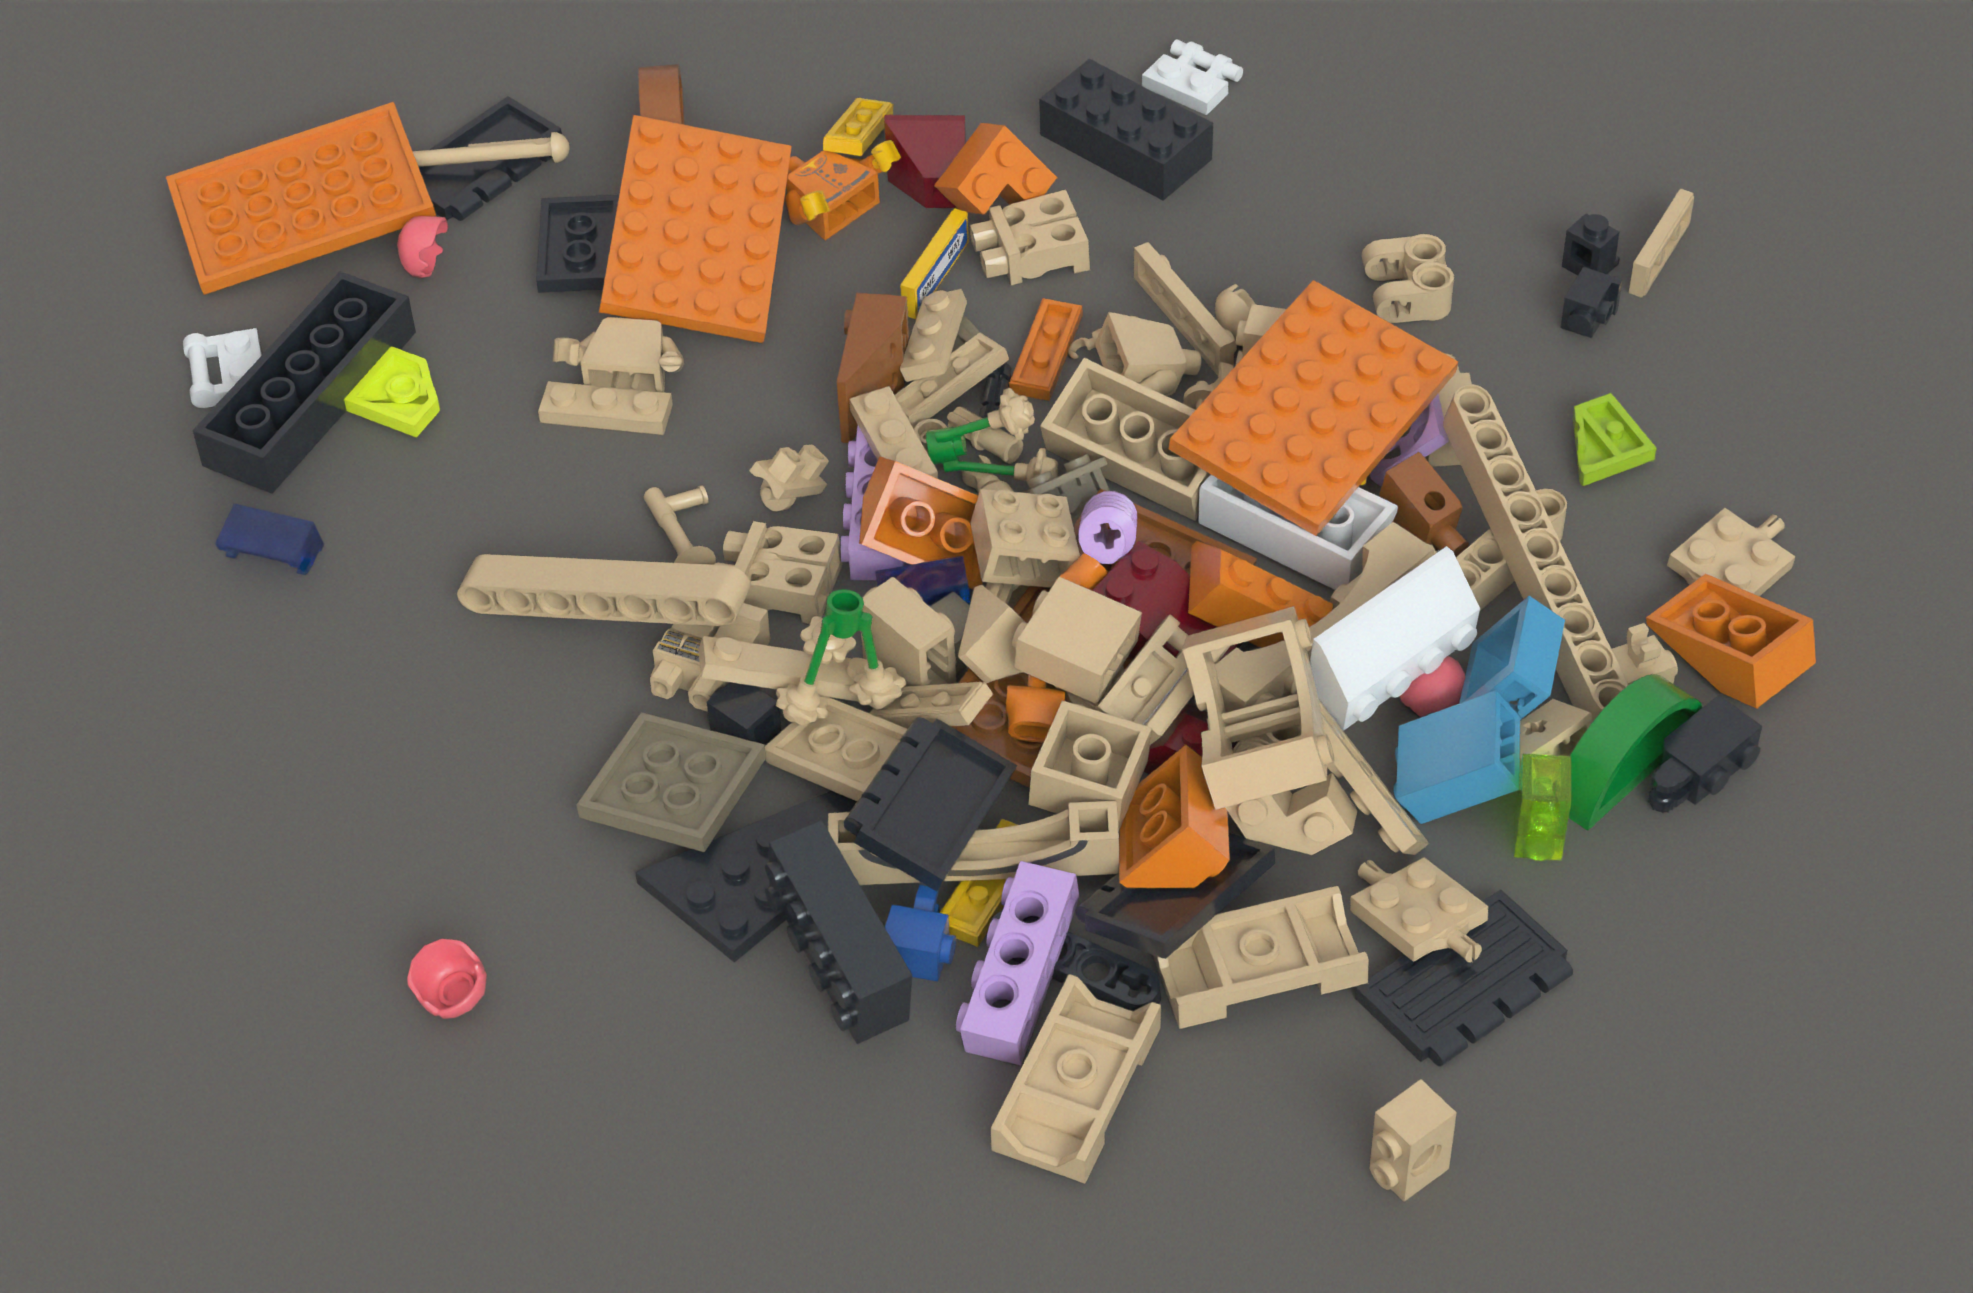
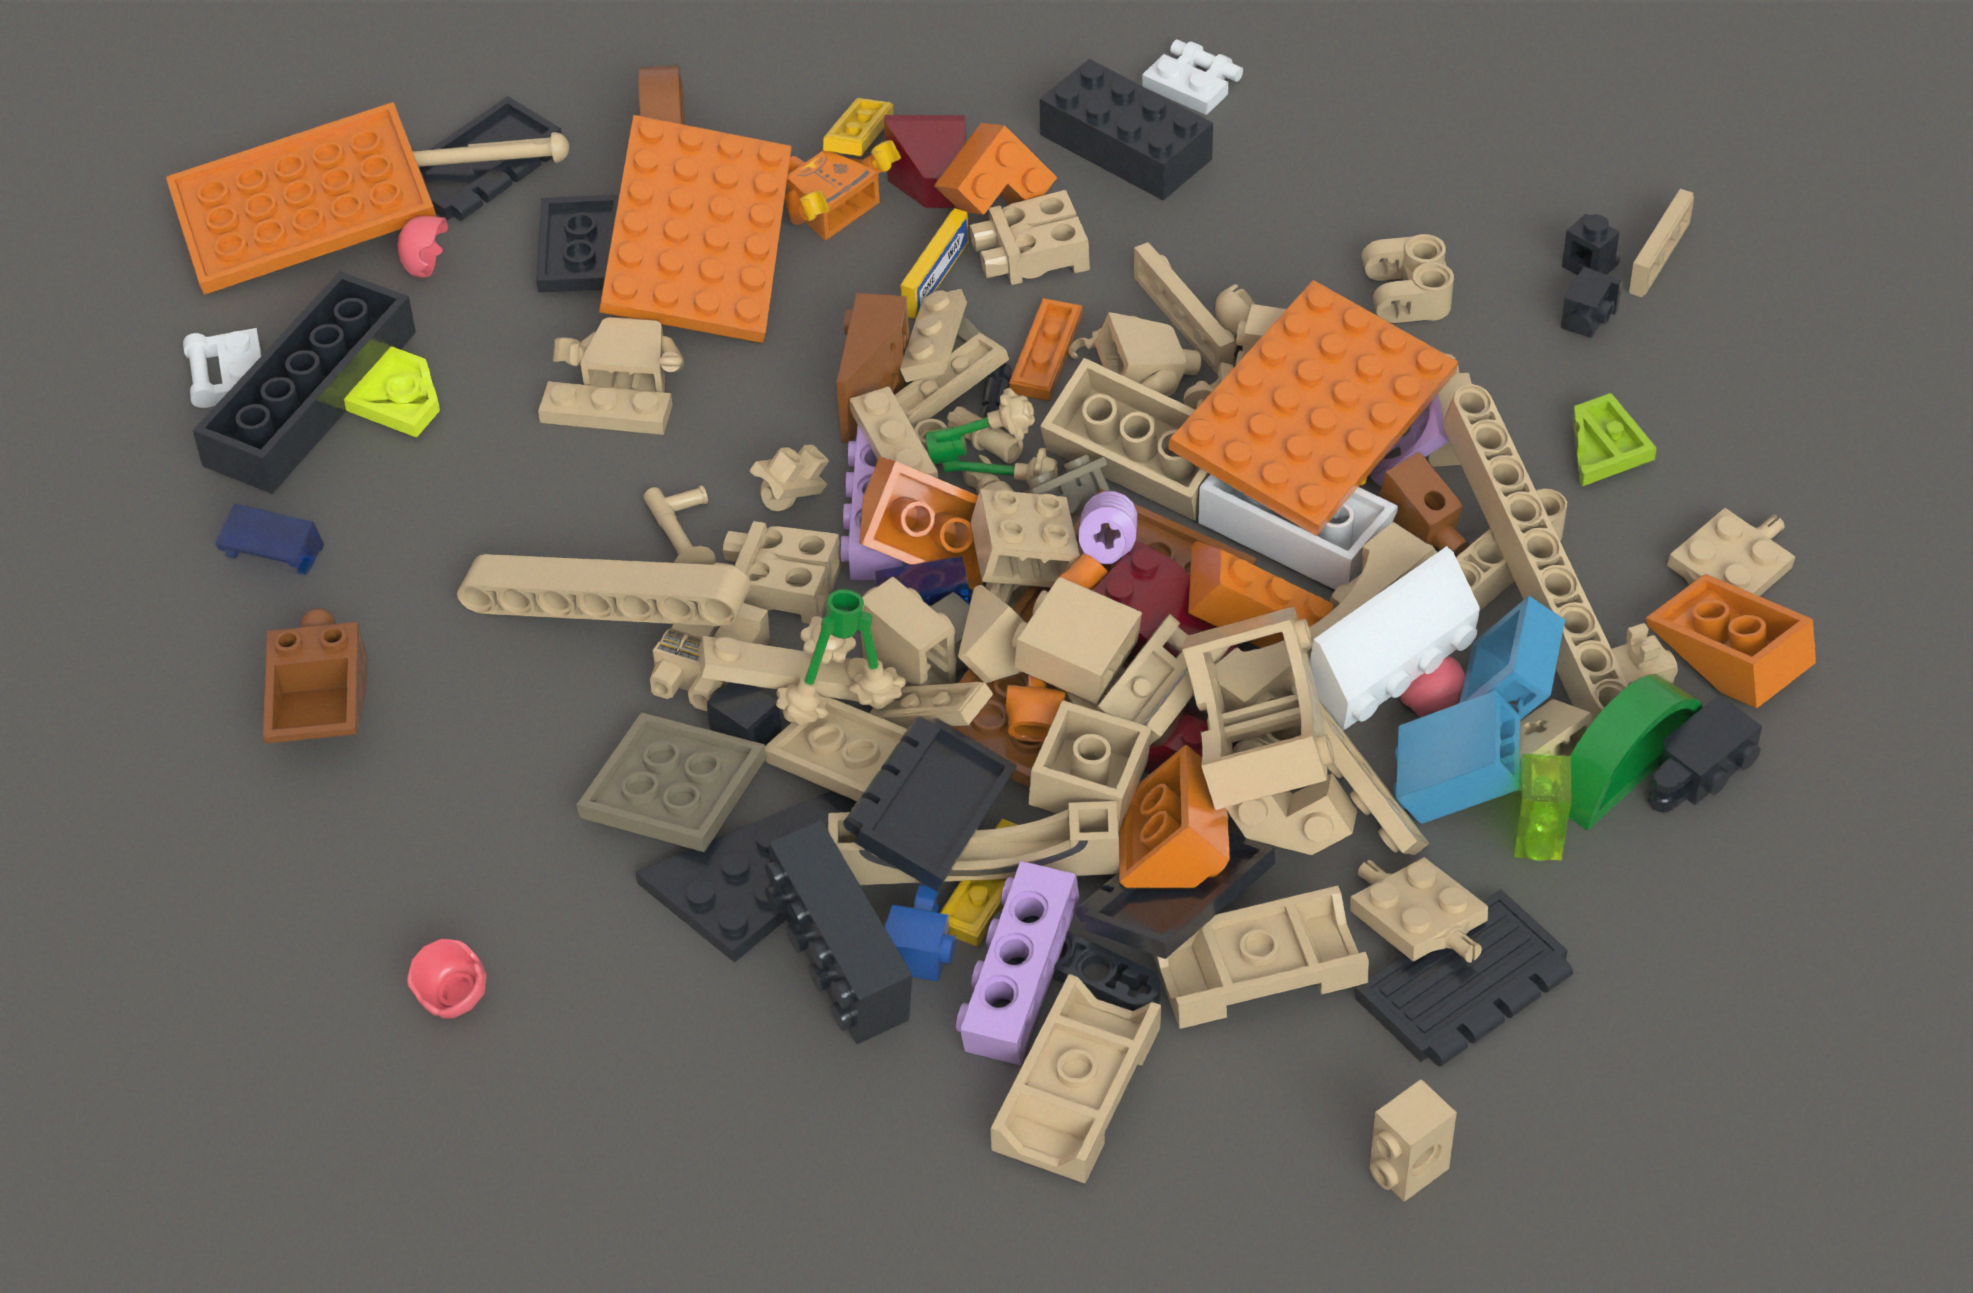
none -> dark orange slope [263,608,367,744]

